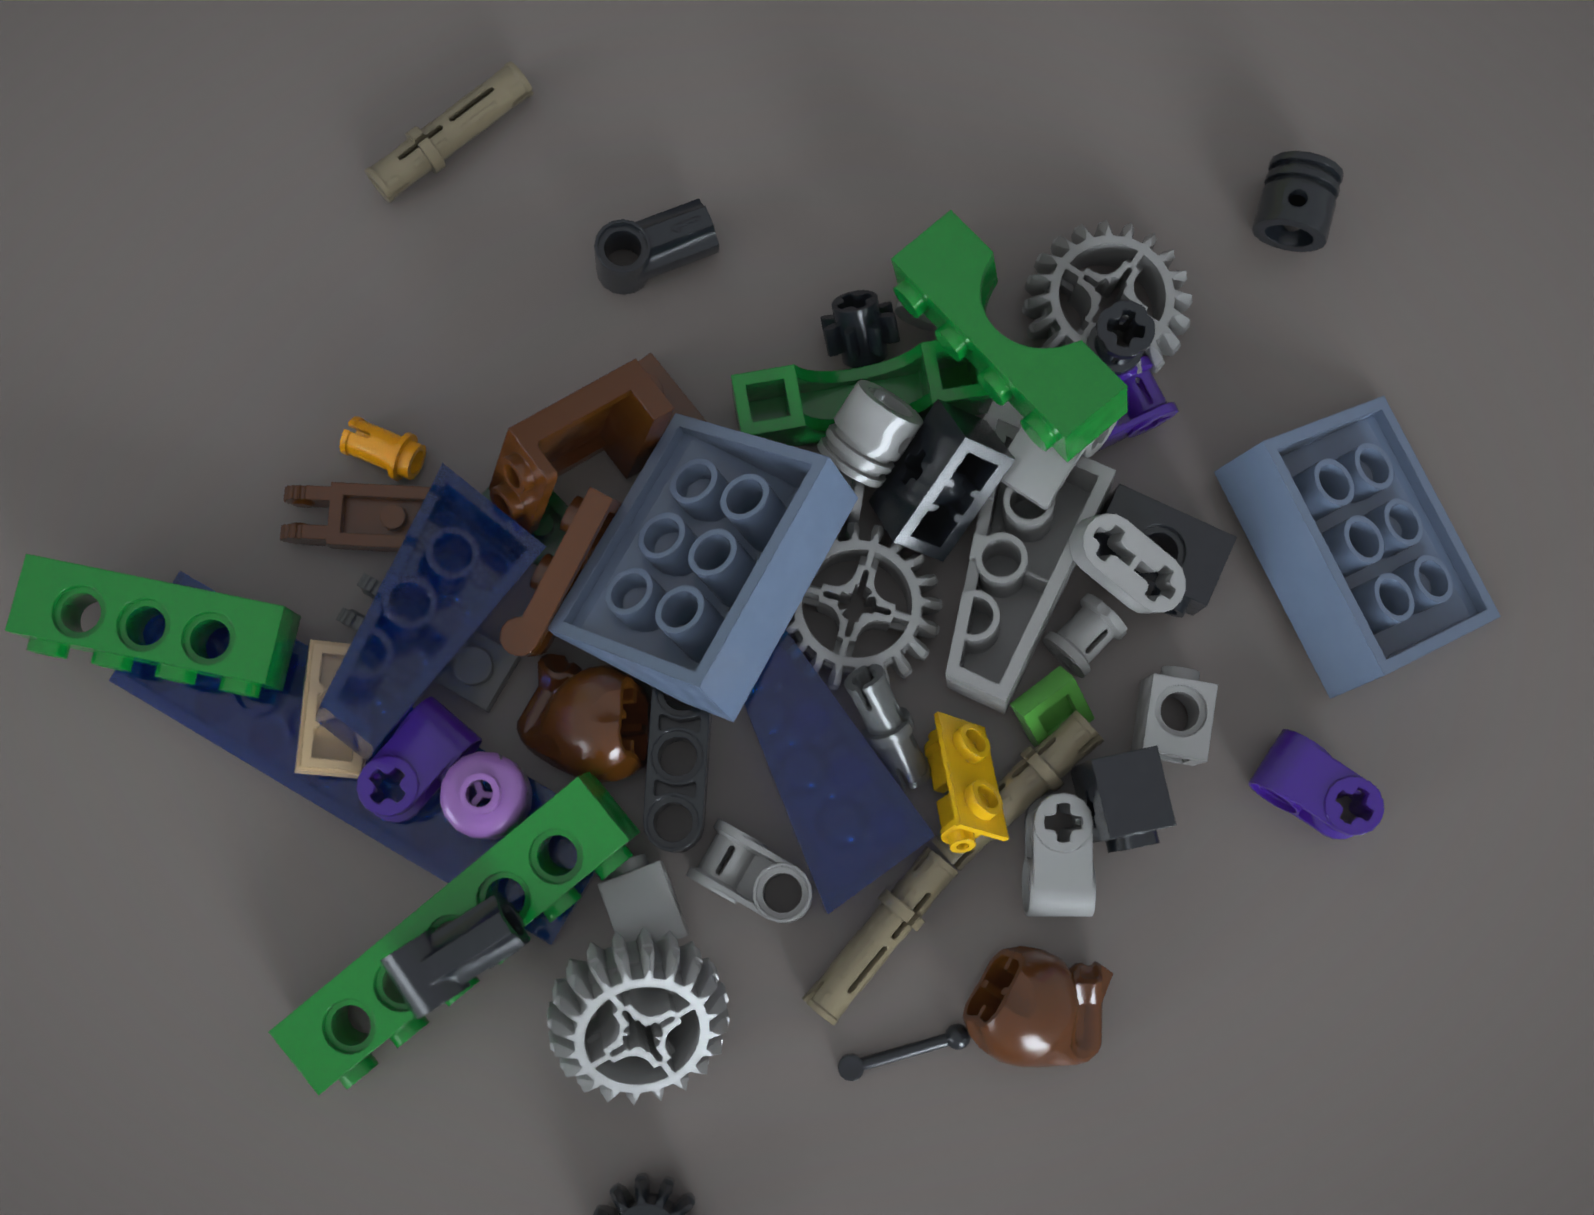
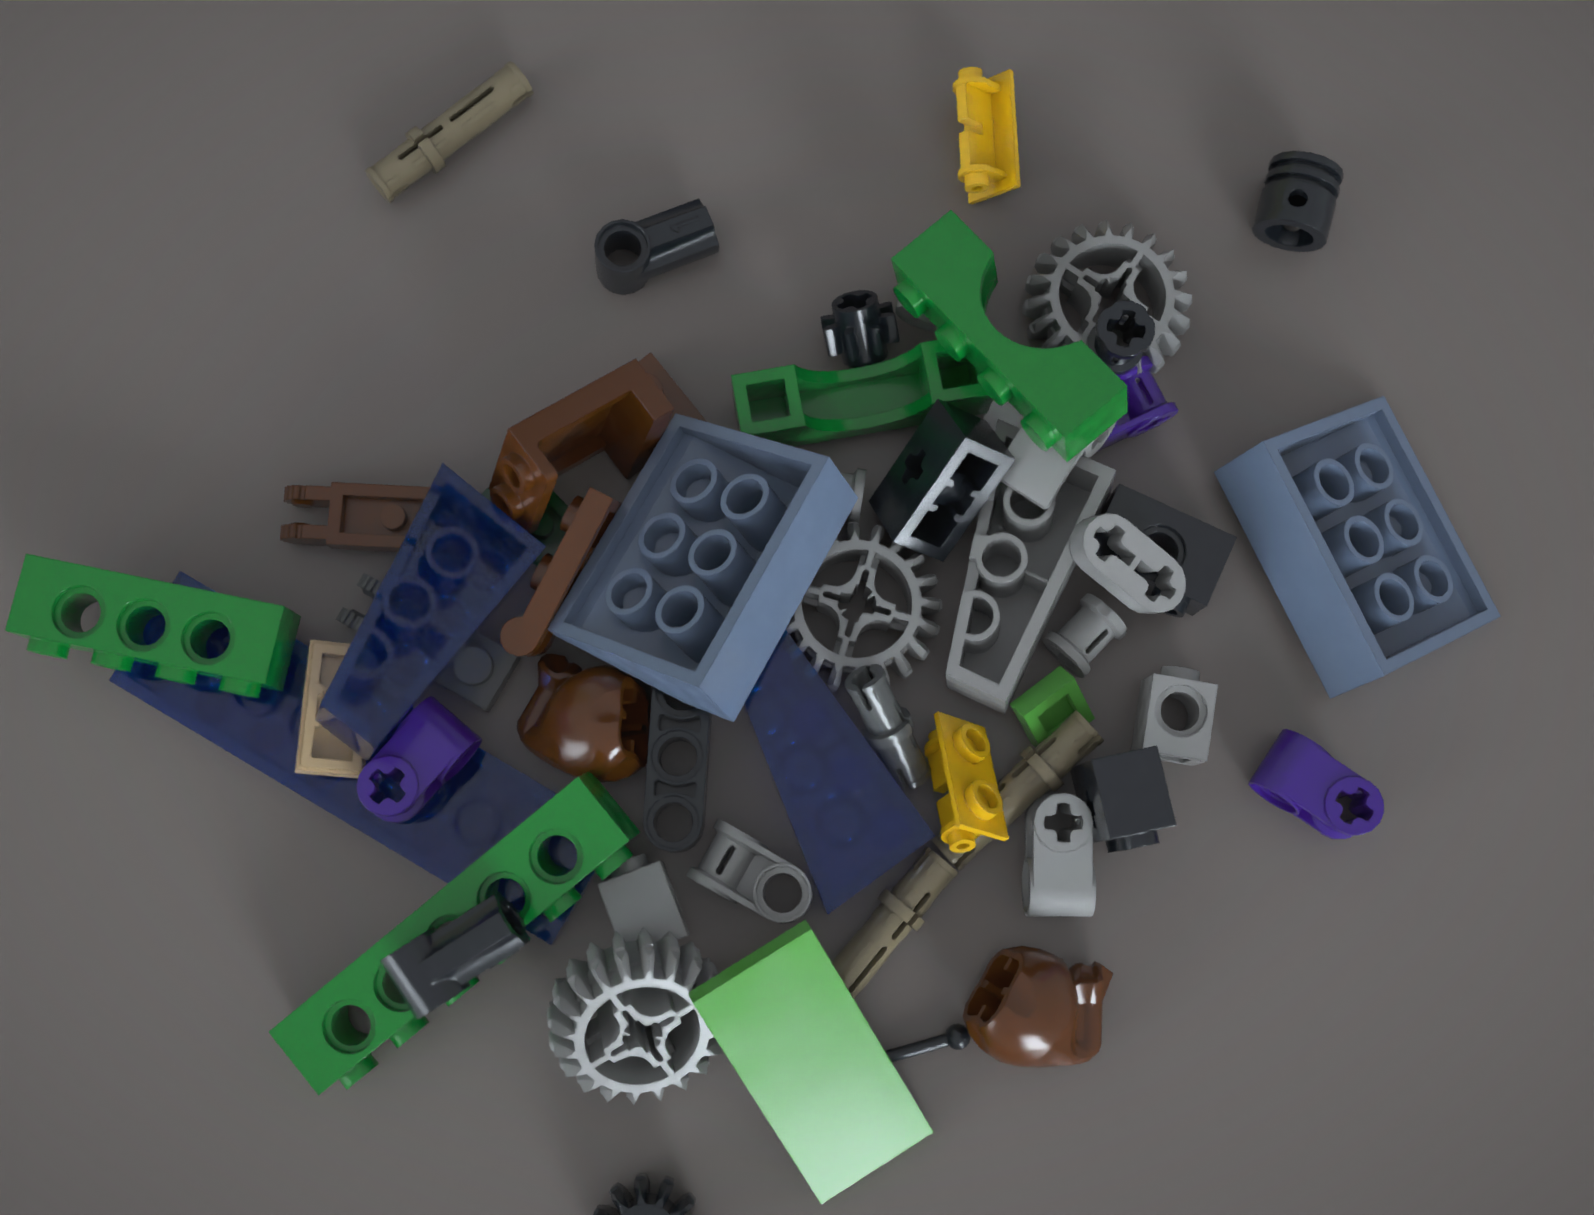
light orange pin [339,416,426,481] -> none
medium lavender head [440,751,533,840] -> none
light grey piece [817,380,923,488] -> none
none -> bright green tile [688,919,933,1204]
none -> yellow hinge [952,67,1021,205]

